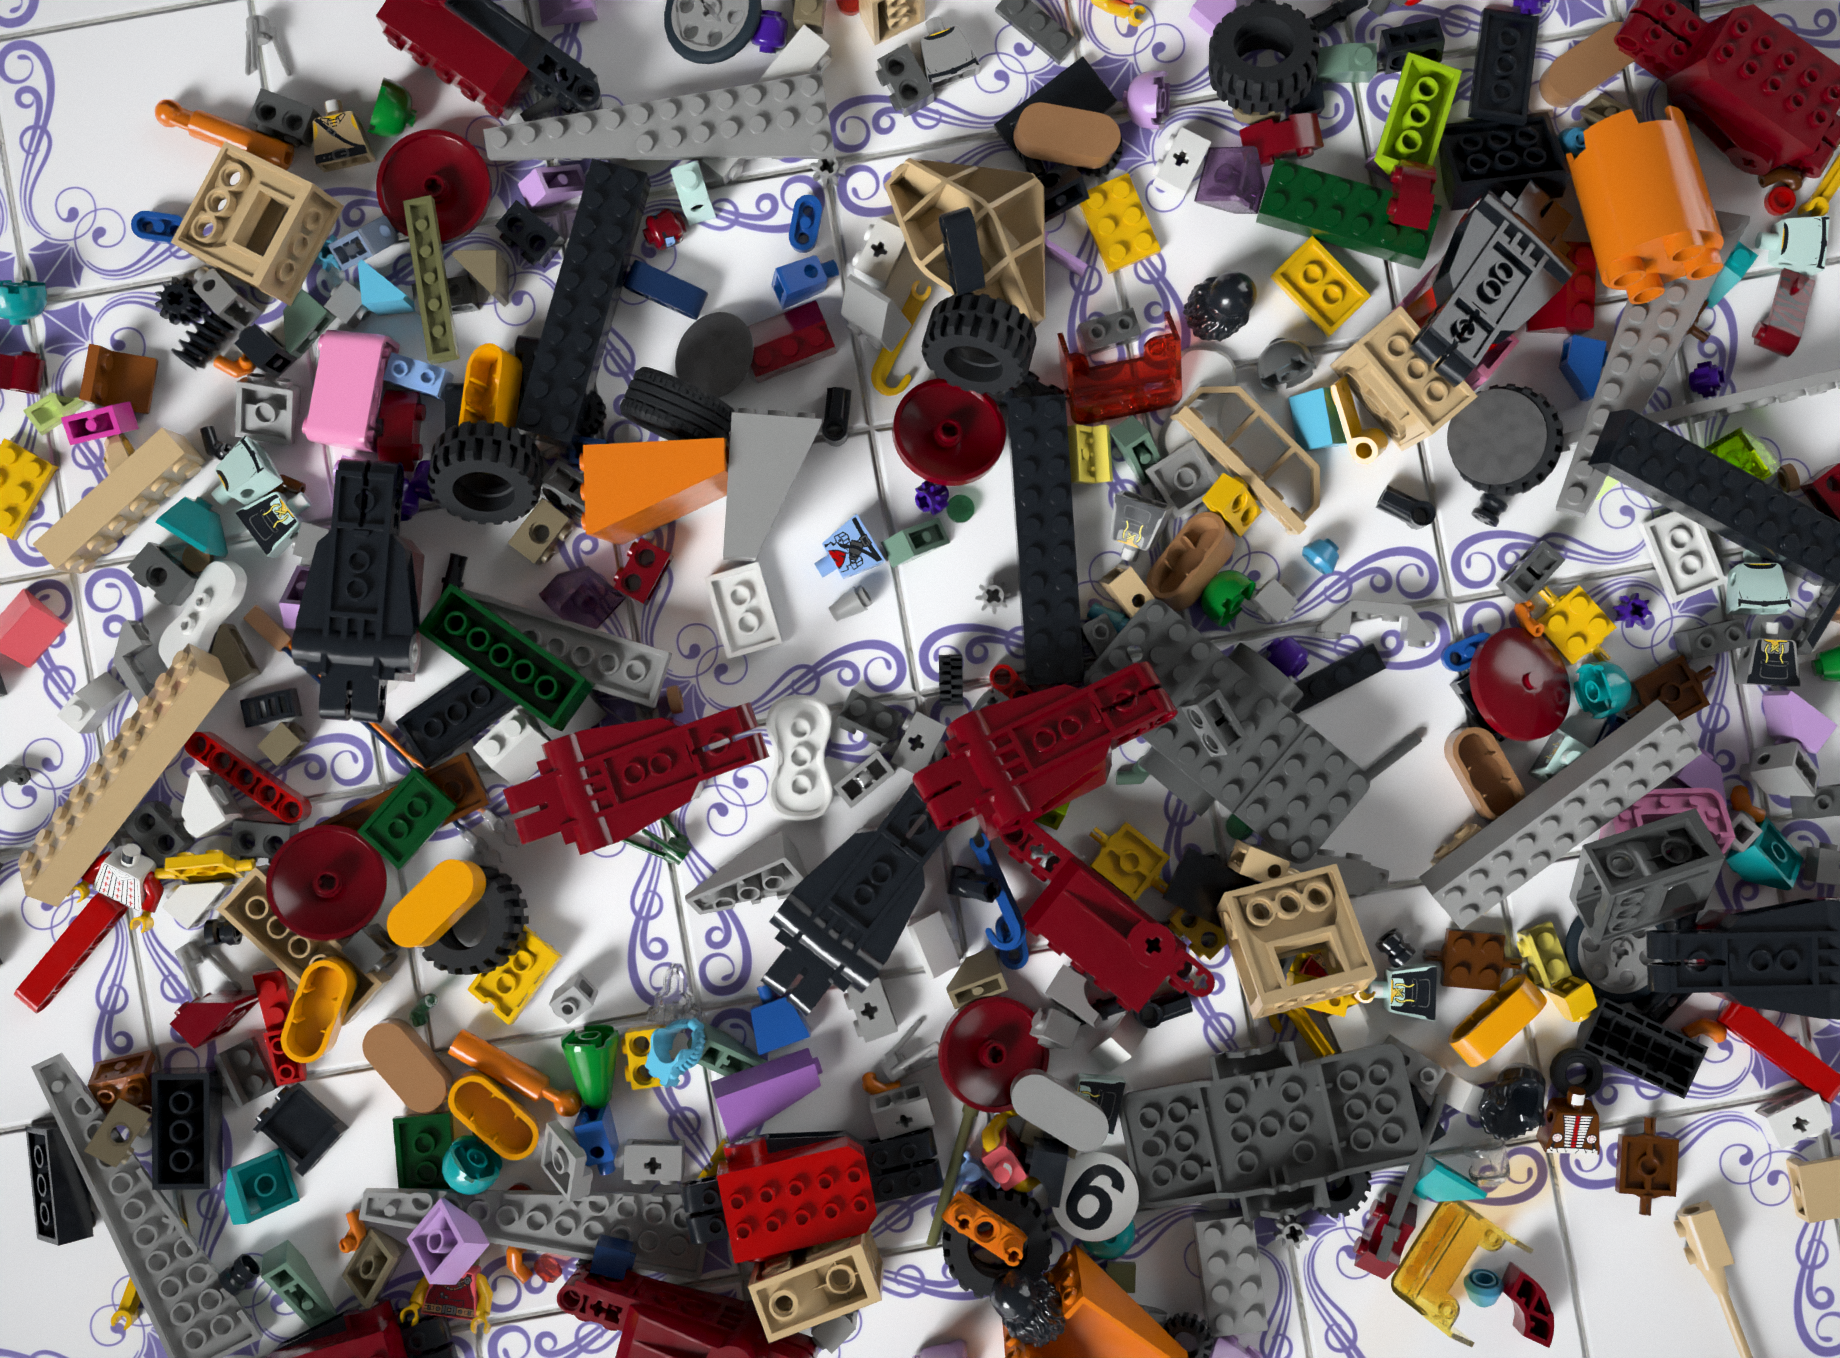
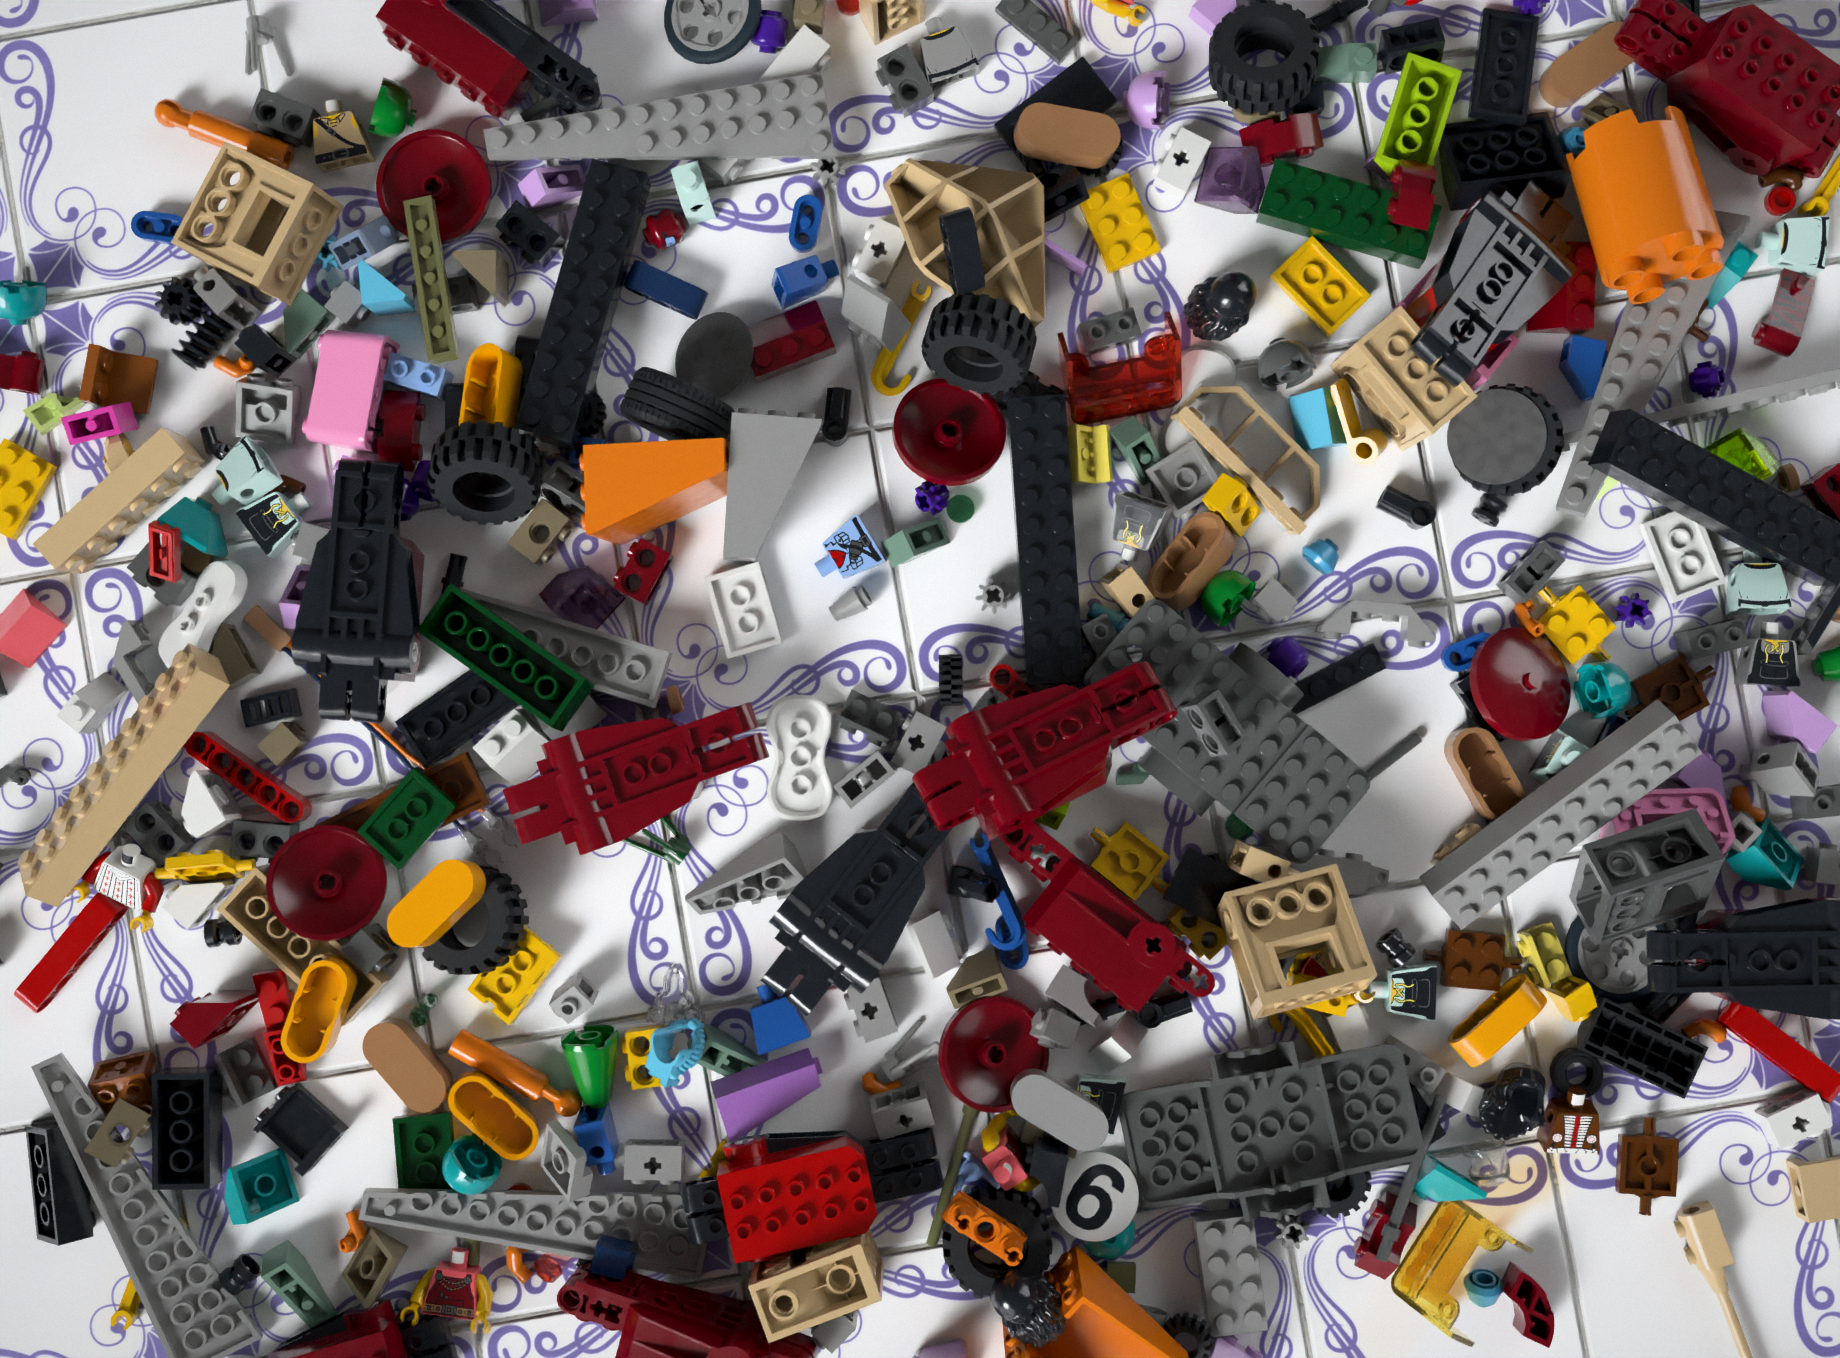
light grey plant [174,941,242,1000] -> none
lavender slope [407,1198,490,1285] -> none
none -> red tile [148,520,181,583]

